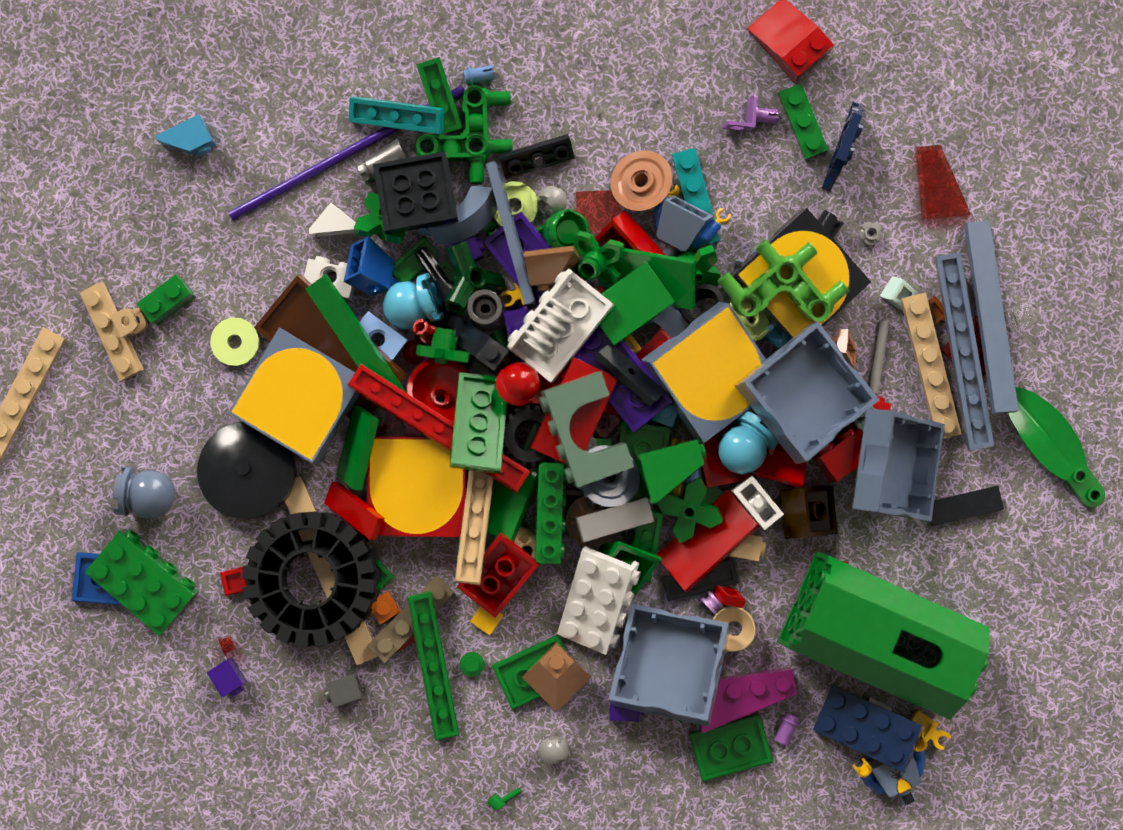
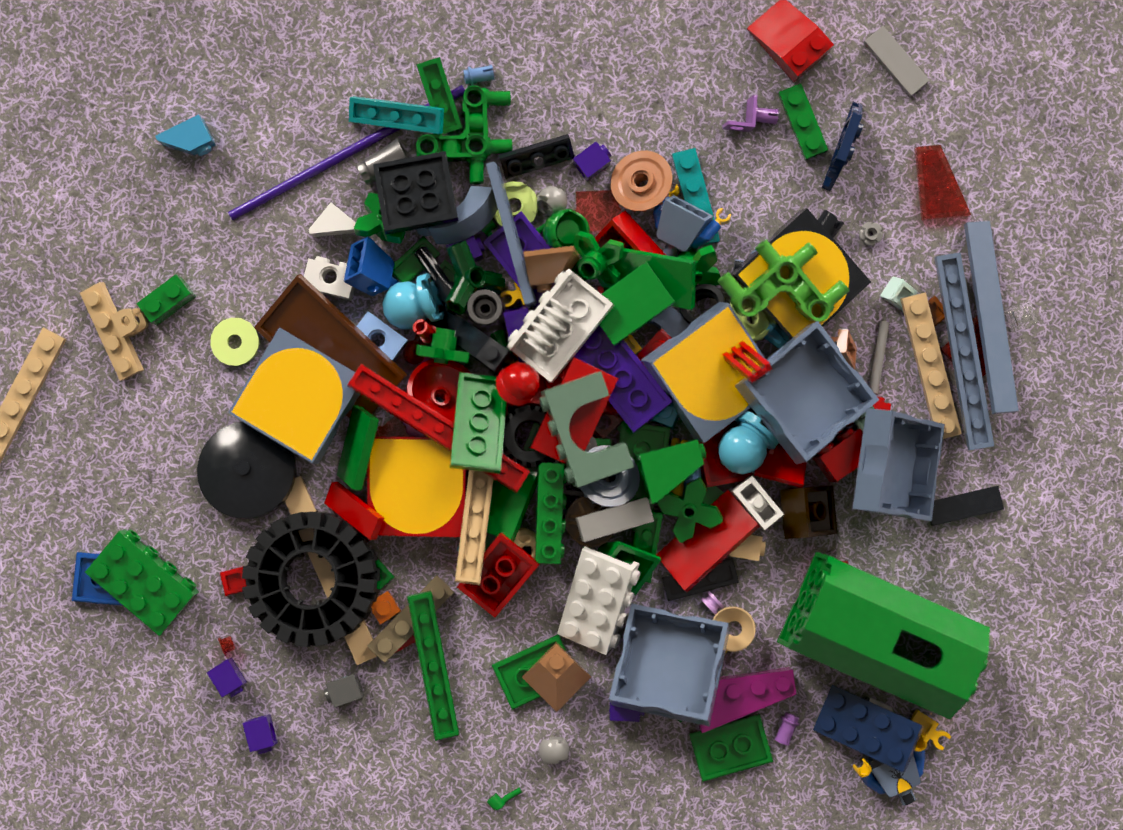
sand blue tile [113,466,175,518] -> none
green tile [305,274,406,392] -> none
green plate [460,652,484,677] -> none
yellow tile [470,606,504,635] -> none
black tile [594,343,666,407] -> none
red tile [713,585,746,608] -> none
green plant [1007,387,1105,507] -> none
none -> dark purple brick [242,714,278,754]
none -> dark purple brick [573,141,611,182]
none -> red tile [723,341,772,383]
none -> light grey tile [863,26,930,97]

